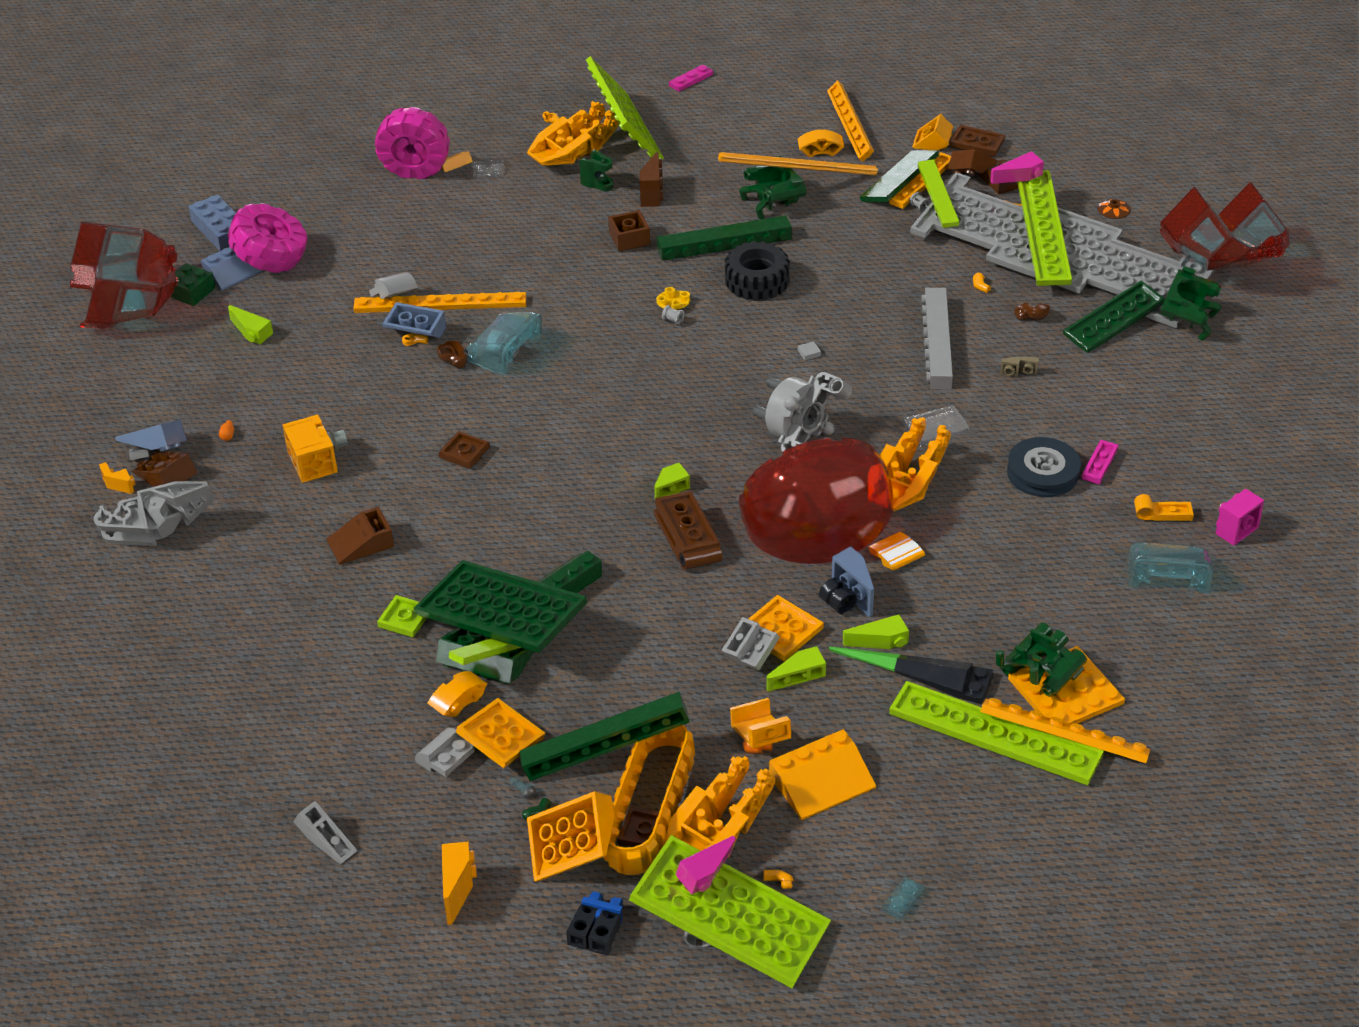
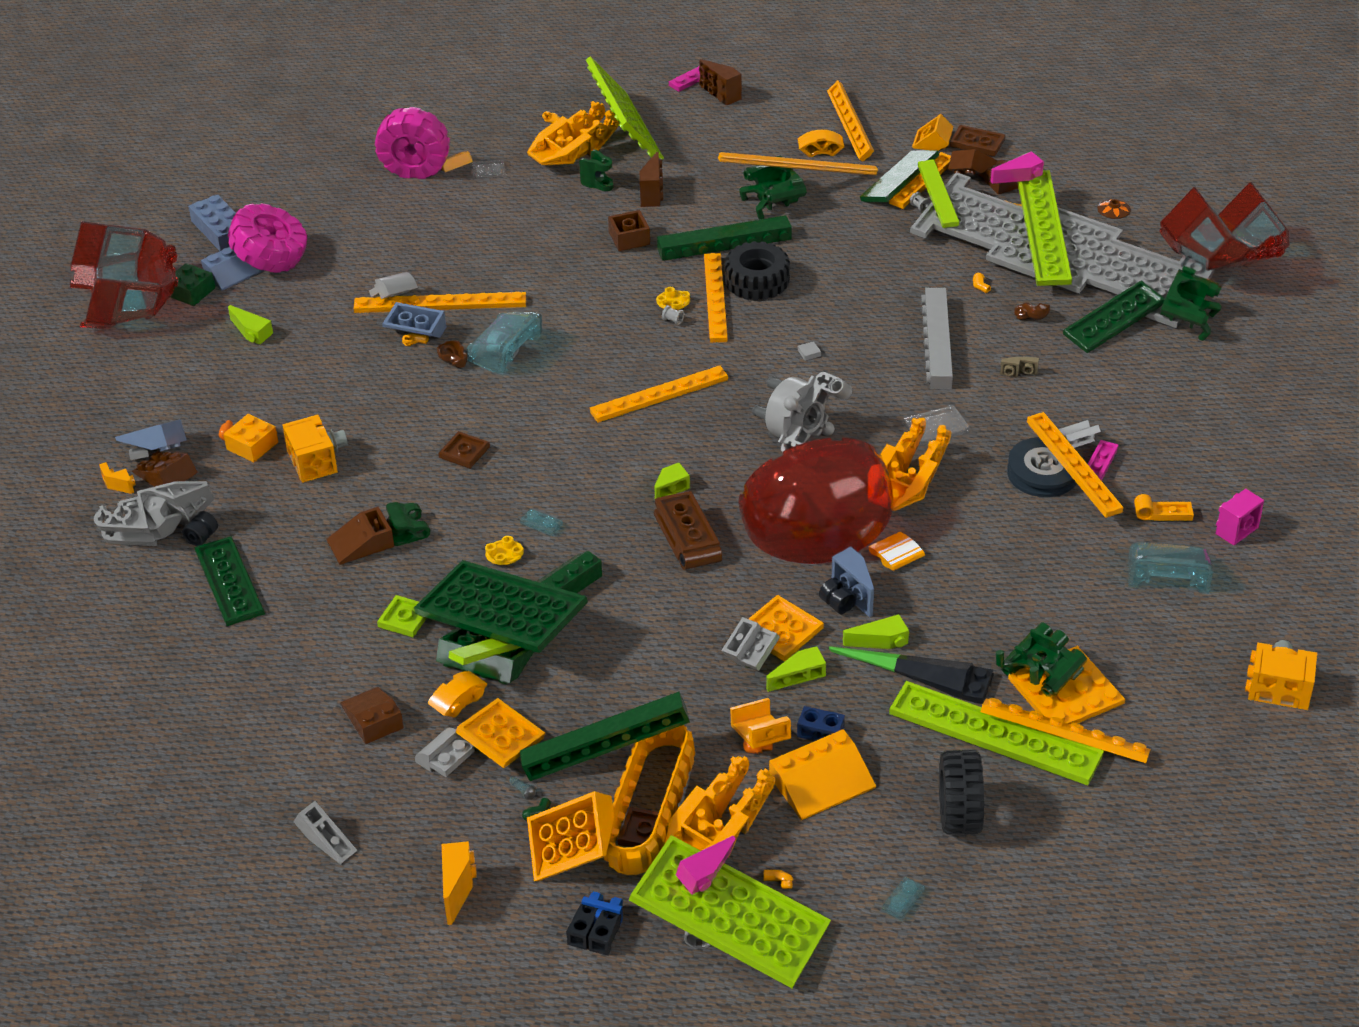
none -> black wheel [182,511,218,546]
none -> dark green tile [194,536,265,627]
none -> light orange brick [223,414,279,463]
none -> reddish brown slope [340,687,404,744]
none -> dark green piece [386,502,430,546]
none -> yellow dish [485,536,524,565]
none -> clear light blue plate [520,508,563,537]
none -> light orange plate [590,366,728,423]
none -> reddish brown slope [699,59,742,105]
none -> light orange plate [704,253,727,343]
none -> dark blue brick [797,706,845,741]
none -> black tyre [939,750,984,835]
none -> light orange plate [1027,412,1123,518]
none -> light grey brick [1059,420,1101,448]
none -> light orange piece [1245,640,1317,710]

